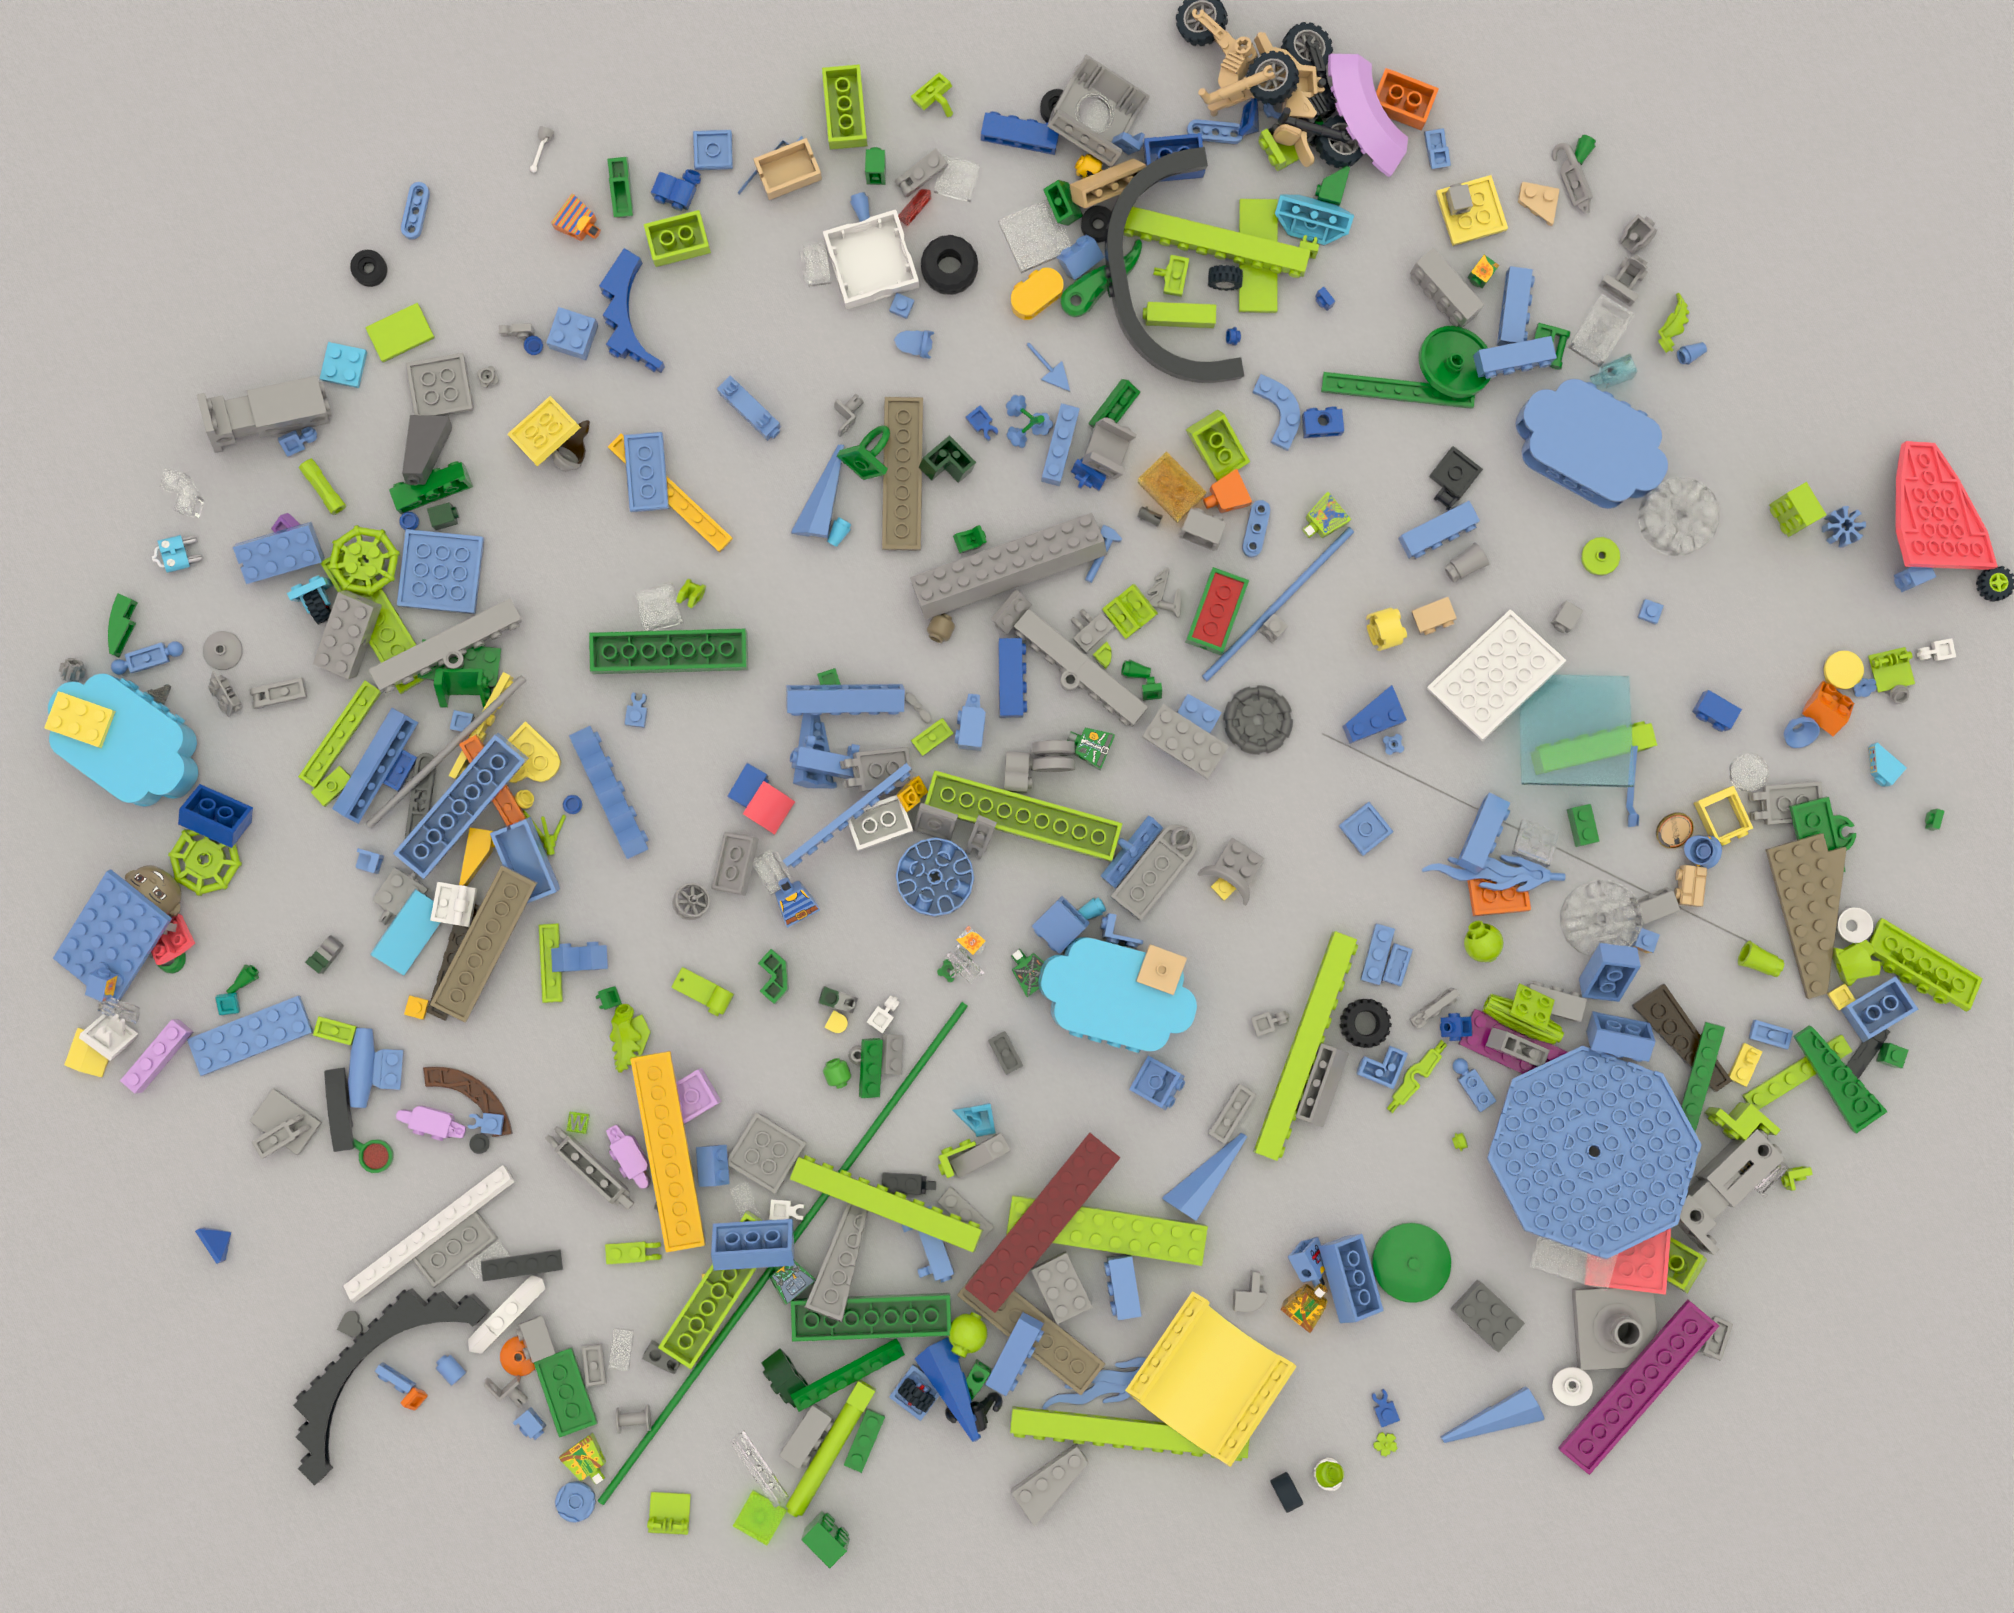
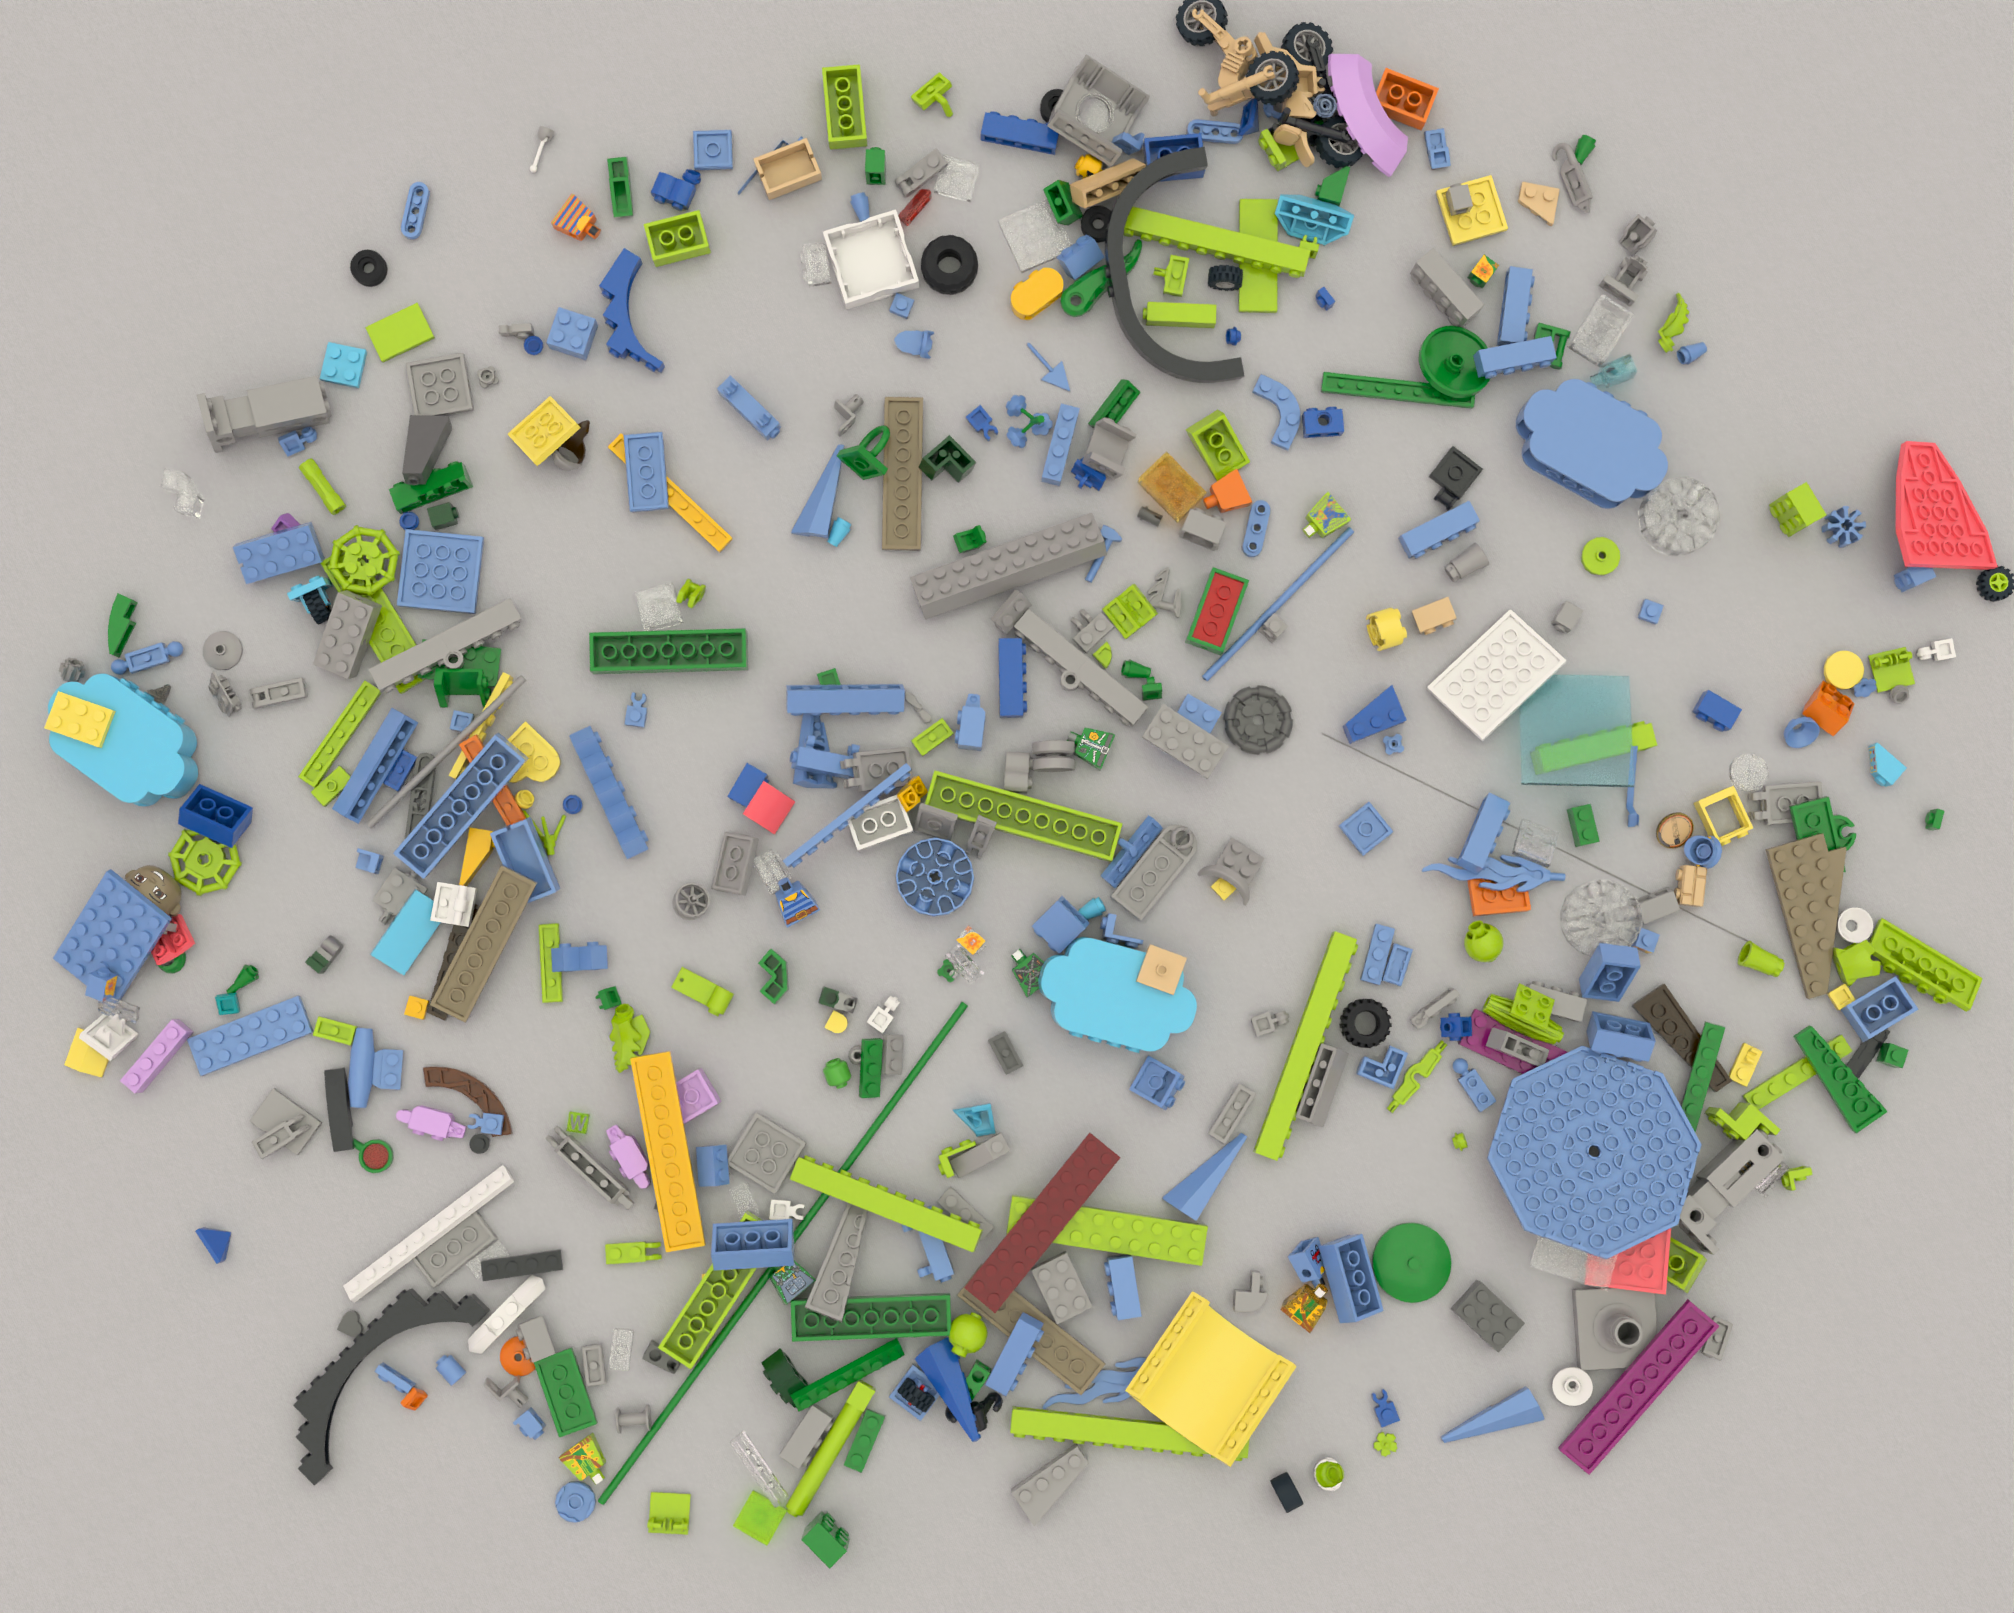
medium azure piece [152,535,202,573] -> none
black hinge [882,1172,936,1195] -> none
dark tan head [927,613,955,643] -> none
medium blue plate [1748,1020,1793,1050] -> none
none -> sand blue plate [1313,94,1337,118]

